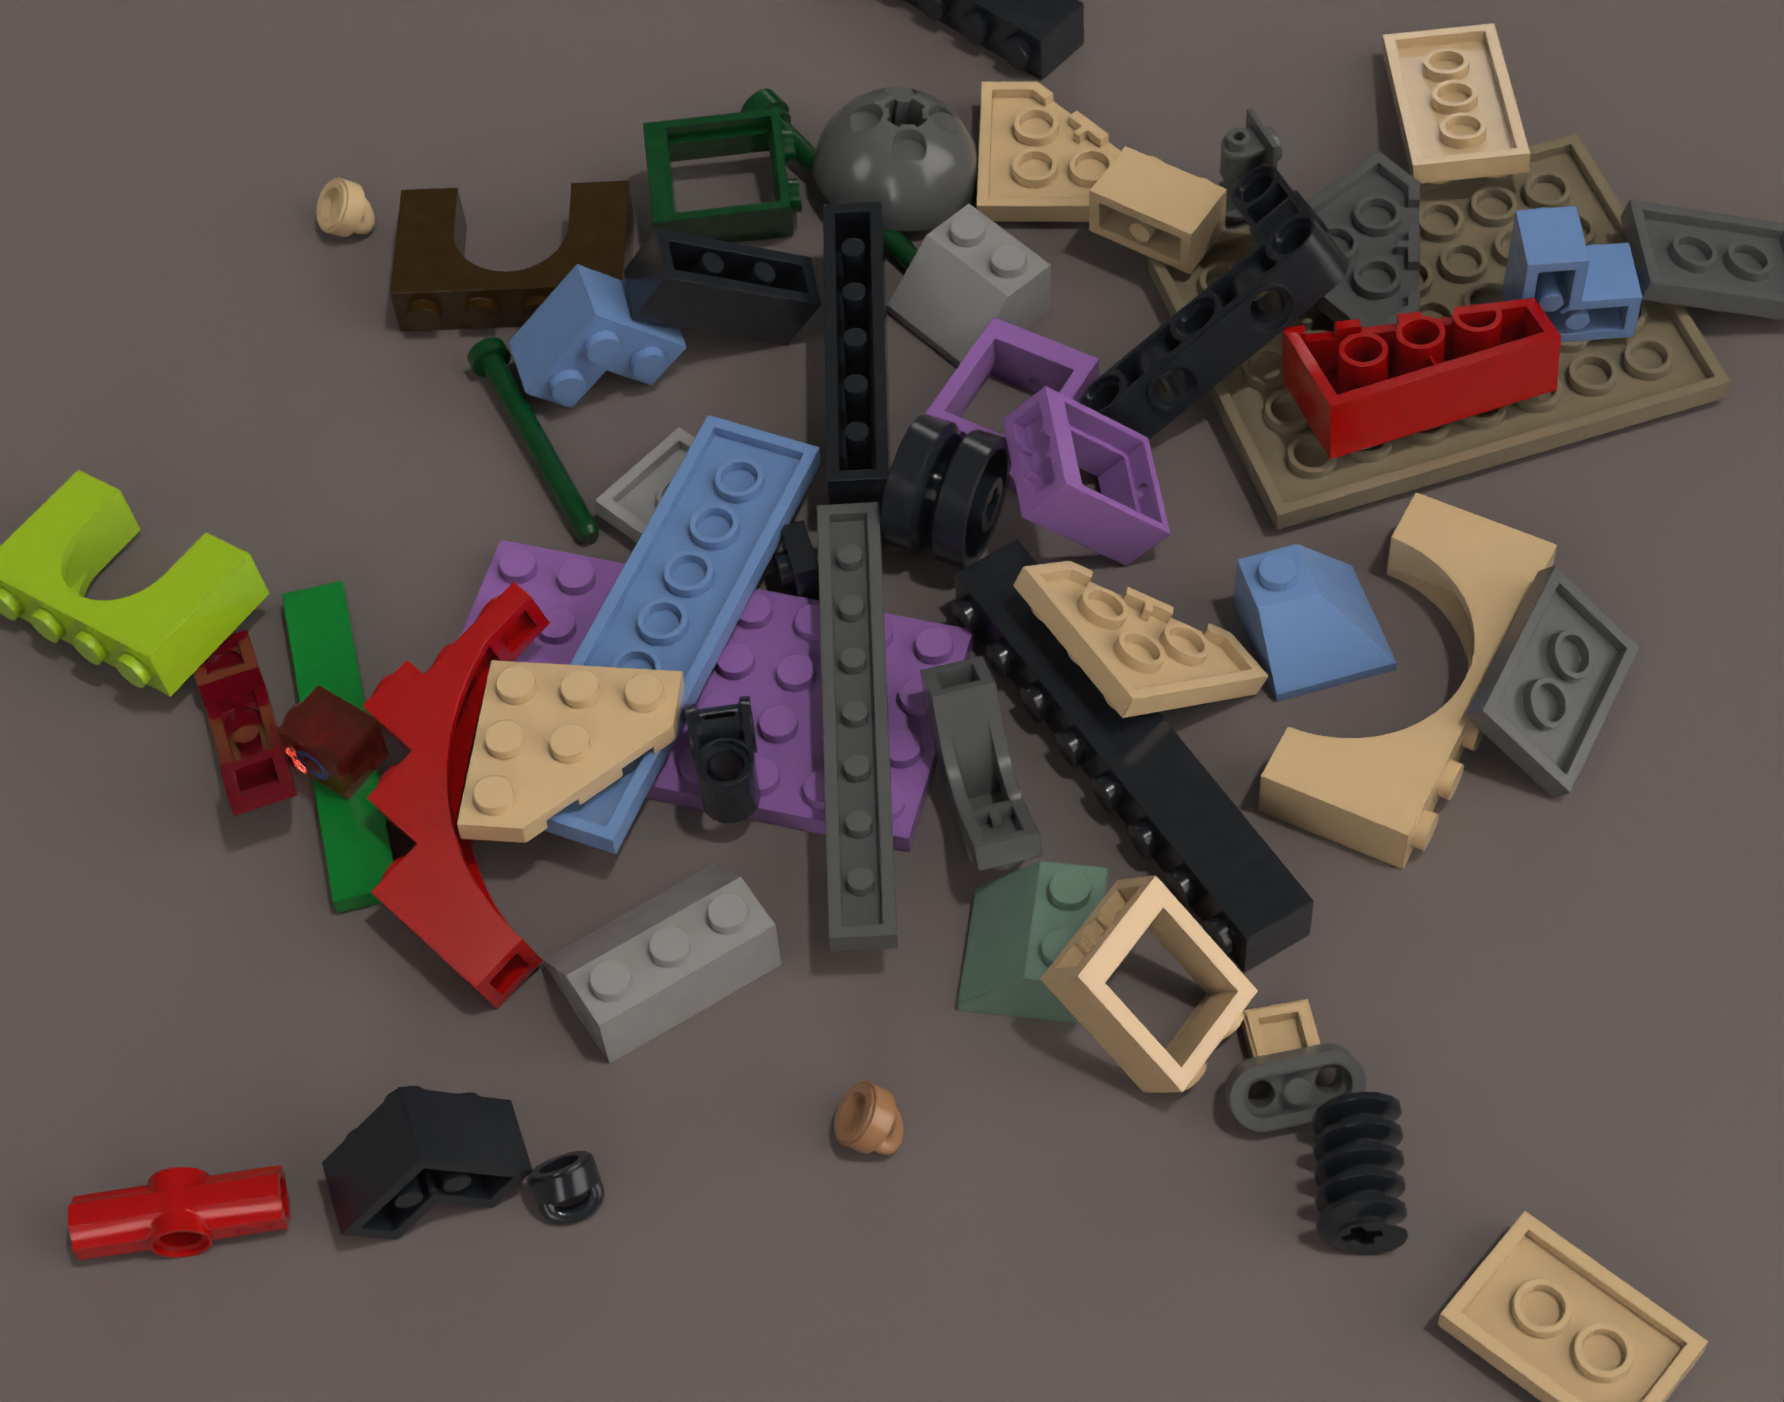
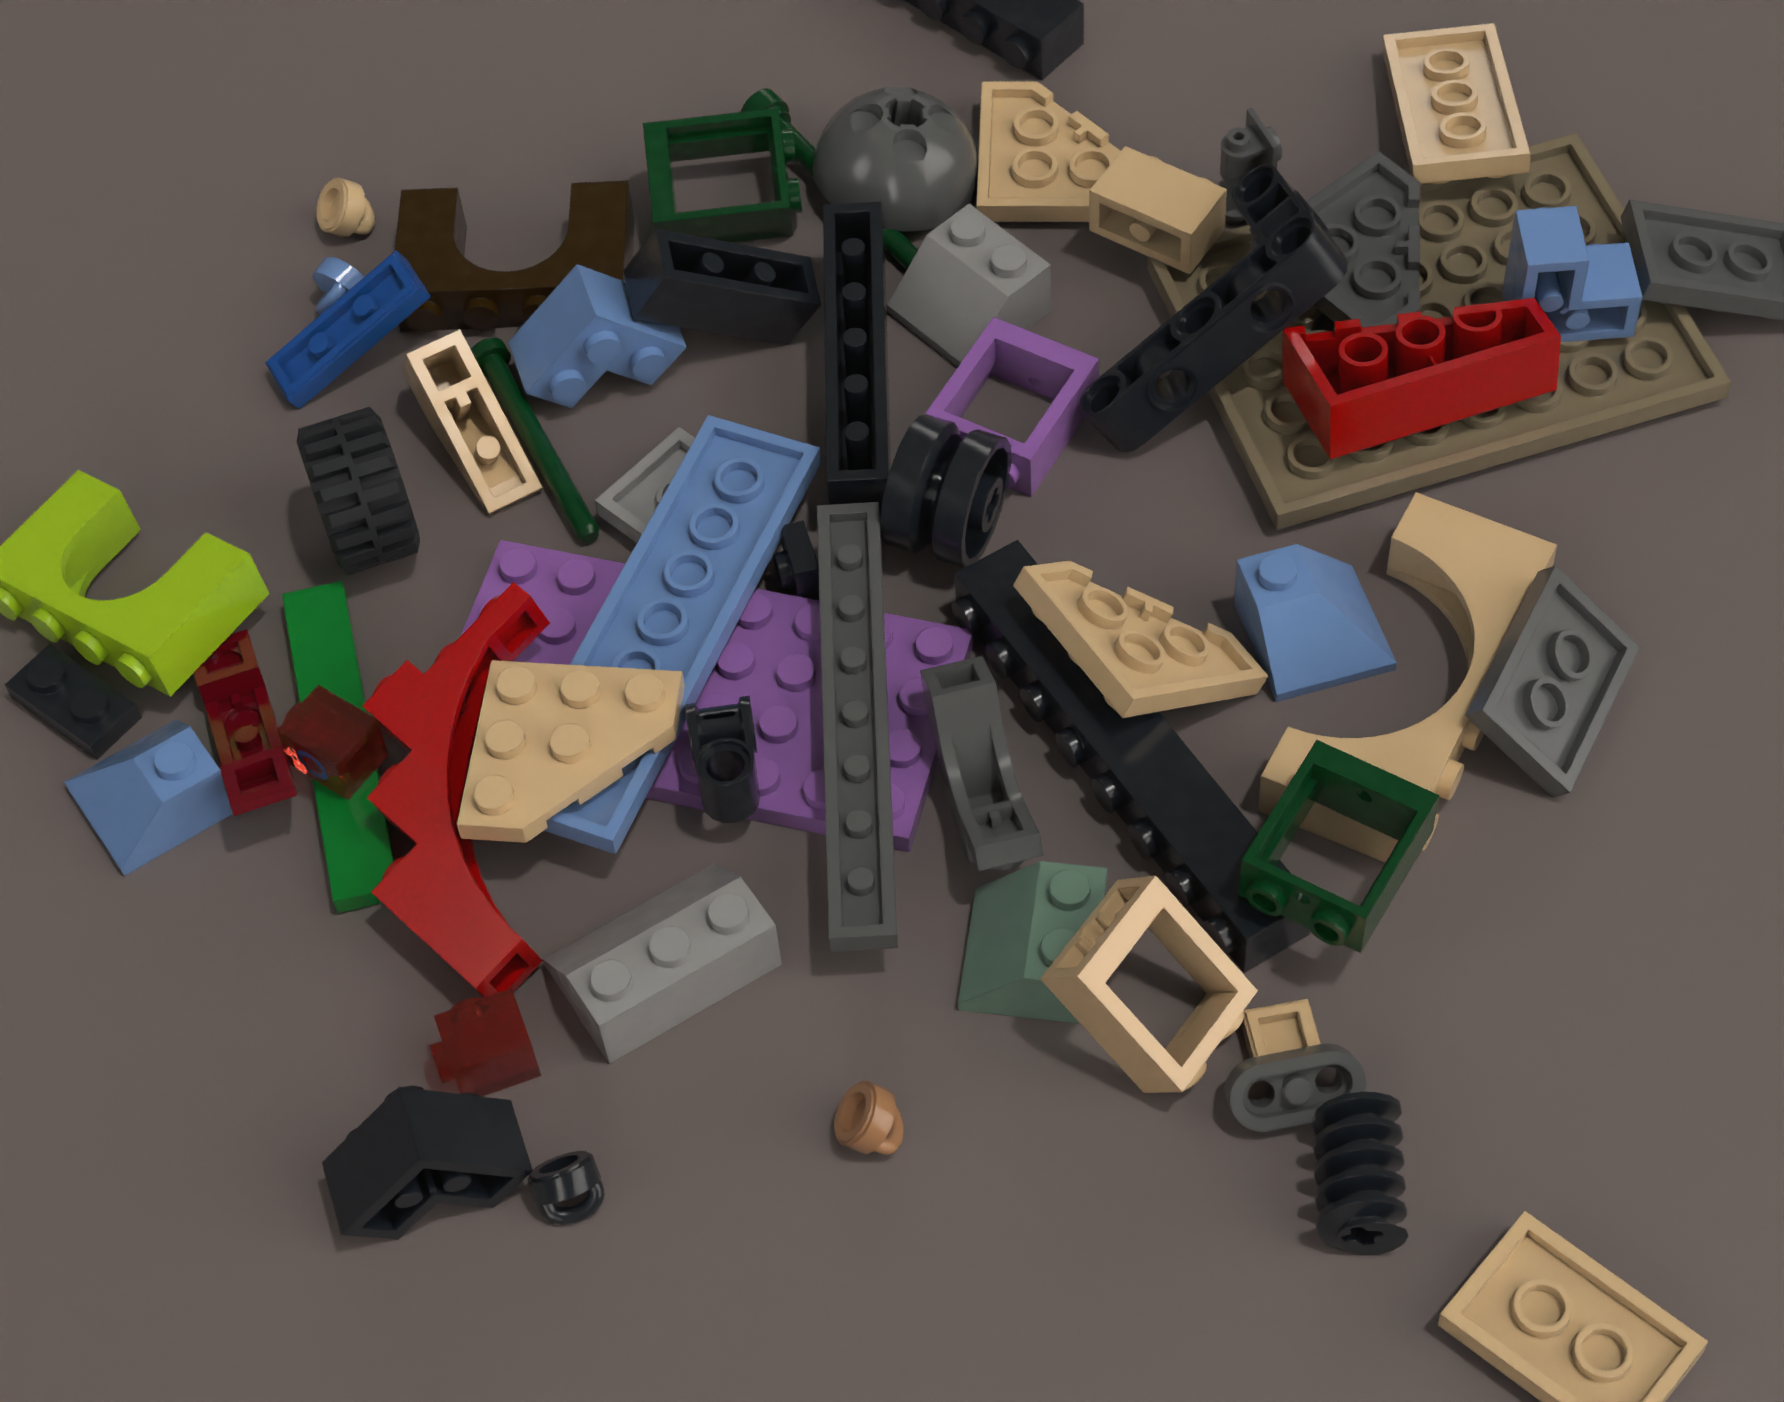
red piece [68,1165,291,1260] -> none
medium lavender window [1002,386,1170,566] -> none
none -> black plate [5,643,142,760]
none -> medium blue slope [64,719,233,876]
none -> blue tile [265,250,431,409]
none -> black tyre [296,406,420,575]
none -> medium blue tile [312,257,364,315]
none -> tan slope [403,330,543,516]
none -> clear red brick [429,988,541,1097]
none -> dark green window [1238,740,1439,953]

